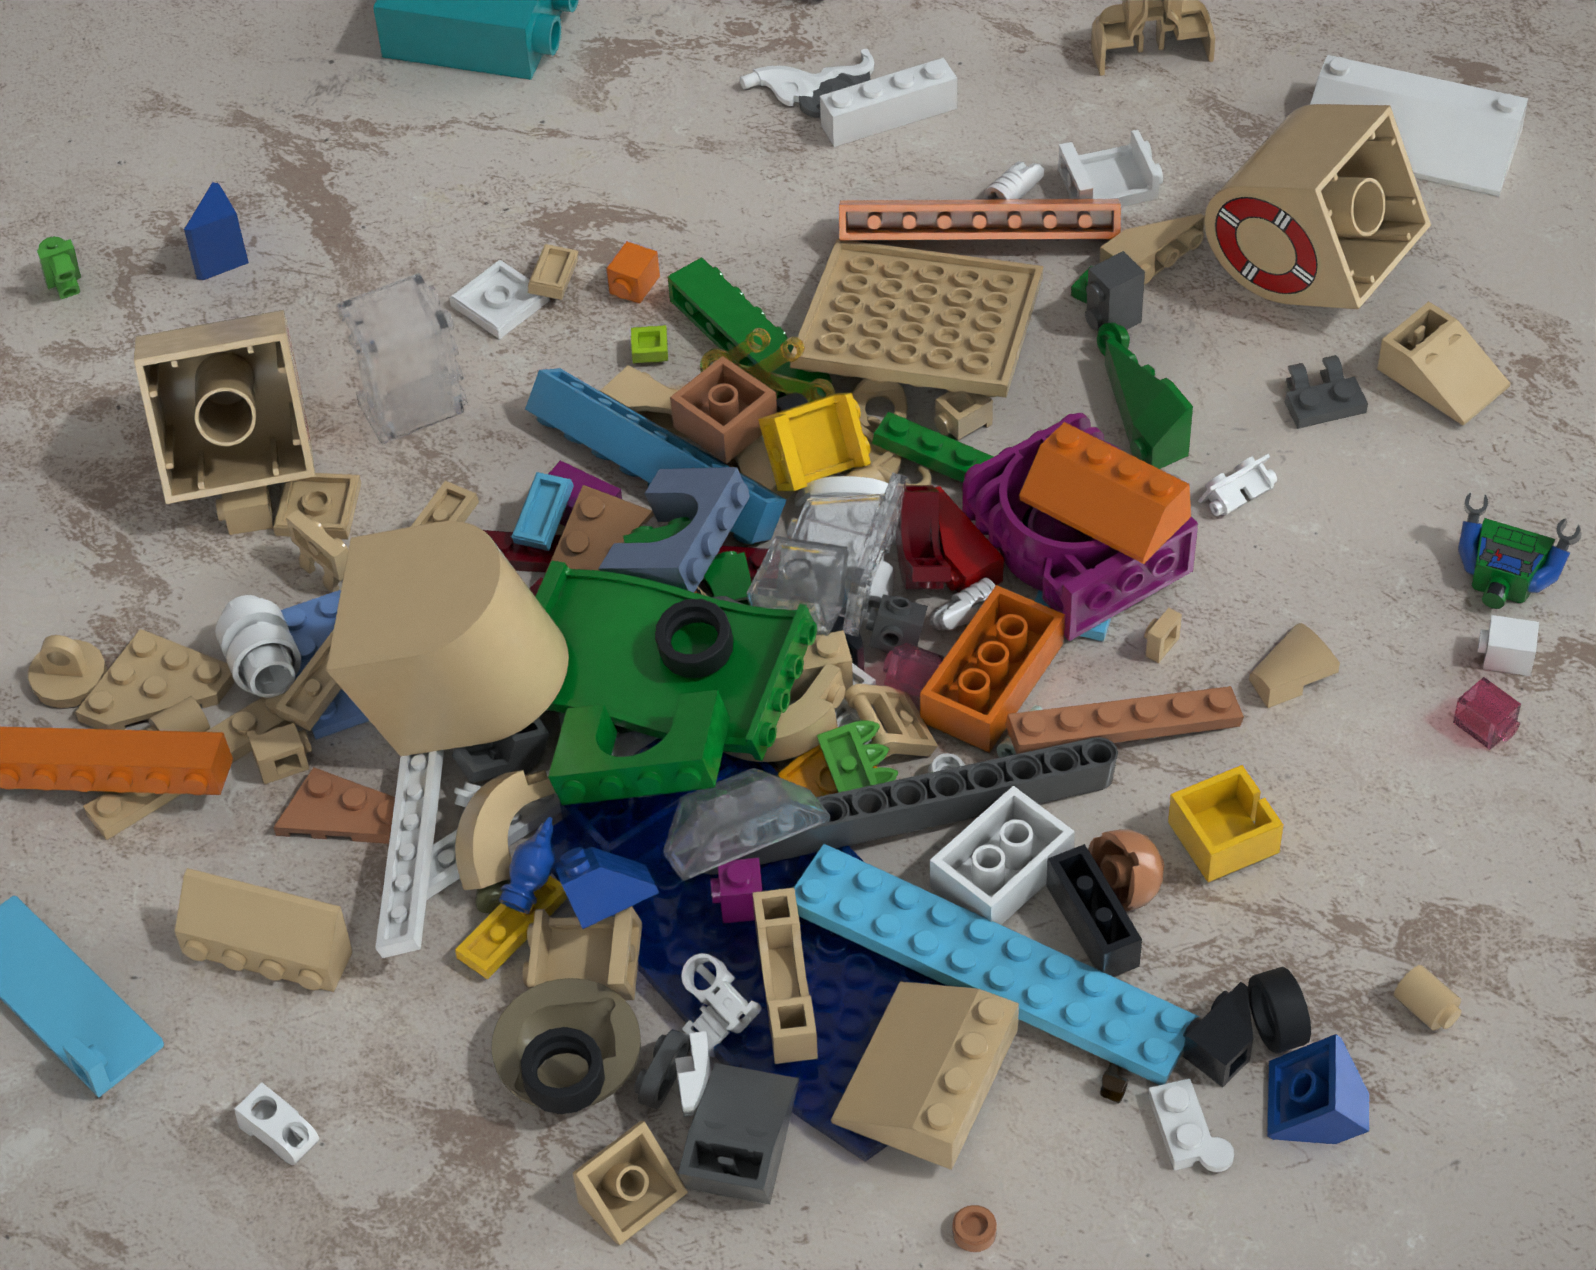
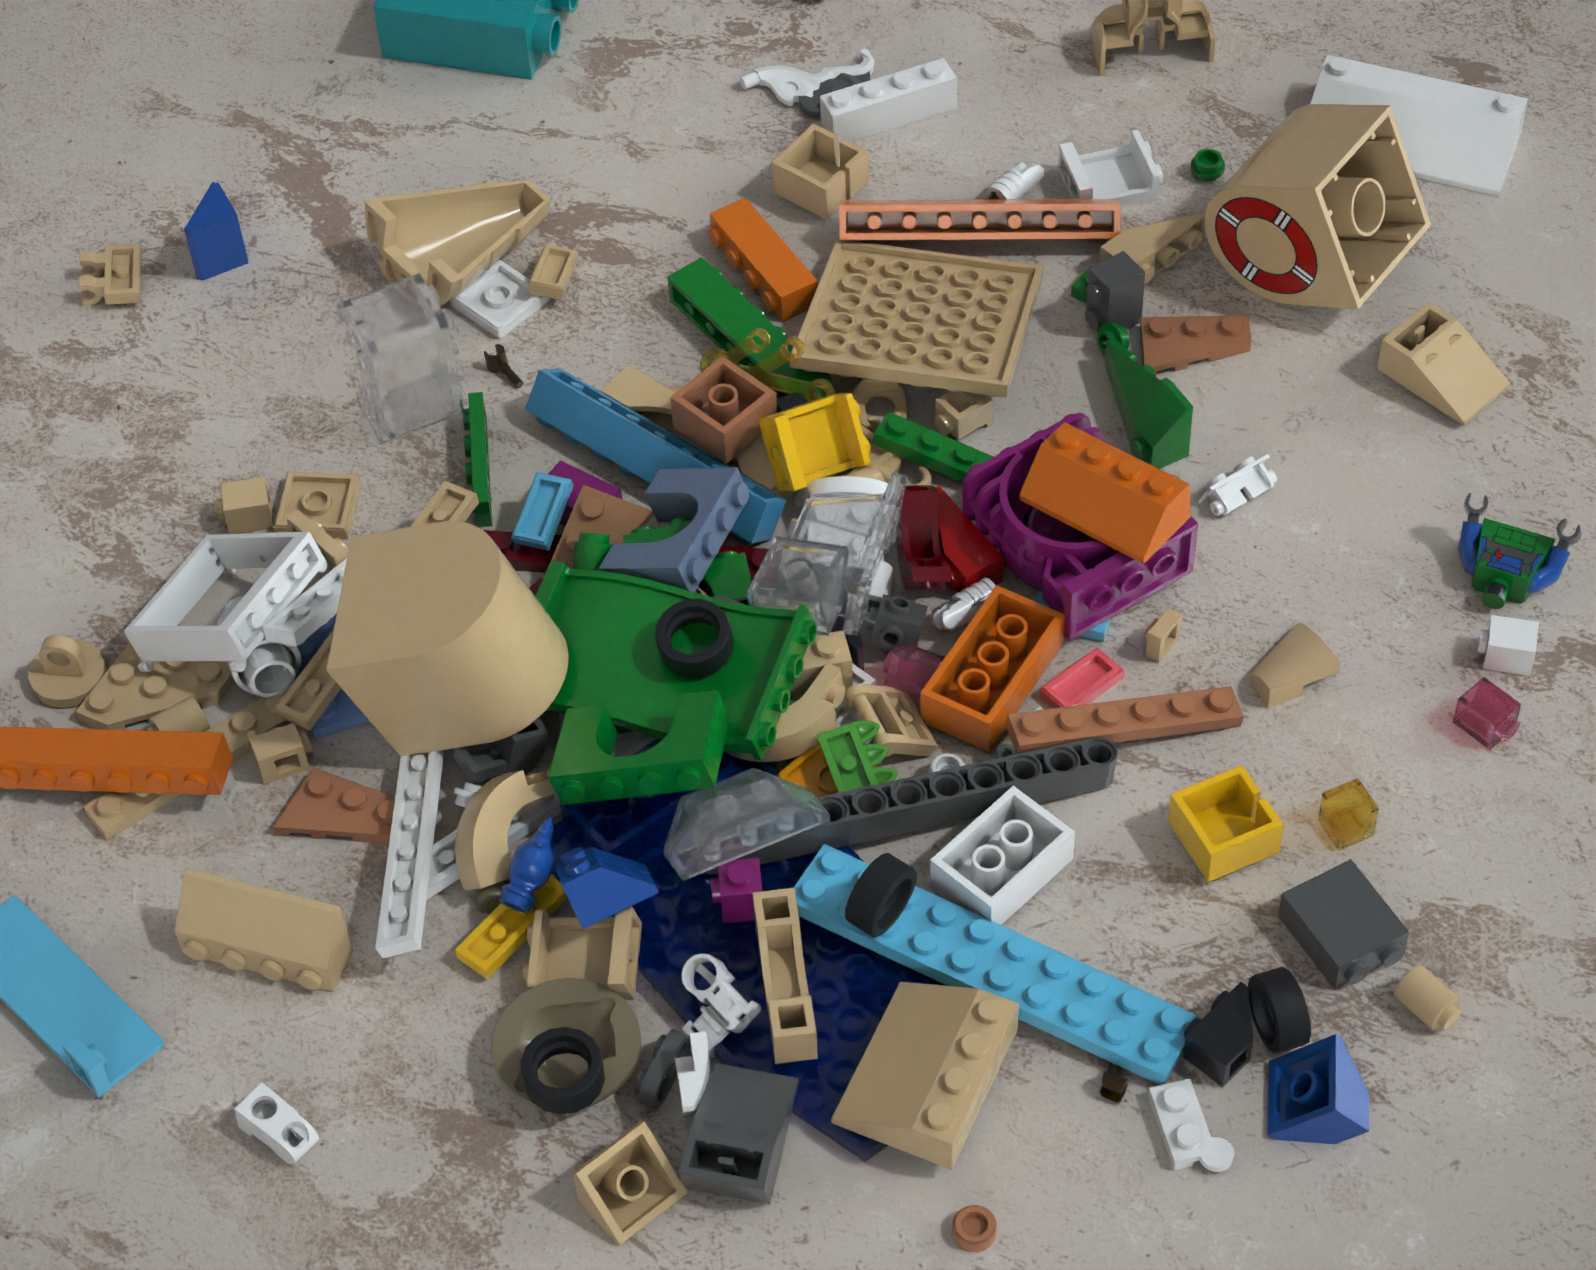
bright green hips [37,236,81,299] -> none
tan brick [134,310,315,504] -> none
orange brick [606,241,660,304] -> none
lime plate [631,325,669,363] -> none
black brick [1046,844,1142,977] -> none
nougat cylinder [1088,829,1164,911] -> none
dark grey plate [1285,355,1368,429] -> none
none -> tan plate [79,244,142,306]
none -> white window [123,531,327,672]
none -> white plate [263,558,347,647]
none -> tan cone [364,180,551,310]
none -> green plate [462,392,493,527]
none -> dark brown hand [484,344,524,388]
none -> green brick [573,533,612,571]
none -> orange brick [708,197,818,322]
none -> tan piece [771,123,869,220]
none -> black tyre [845,853,917,938]
none -> coral tile [1040,647,1124,708]
none -> nougat wing [1140,315,1251,377]
none -> green plate [1191,149,1225,180]
none -> dark grey brick [1278,859,1409,989]
none -> clear yellow panel [1318,778,1379,851]

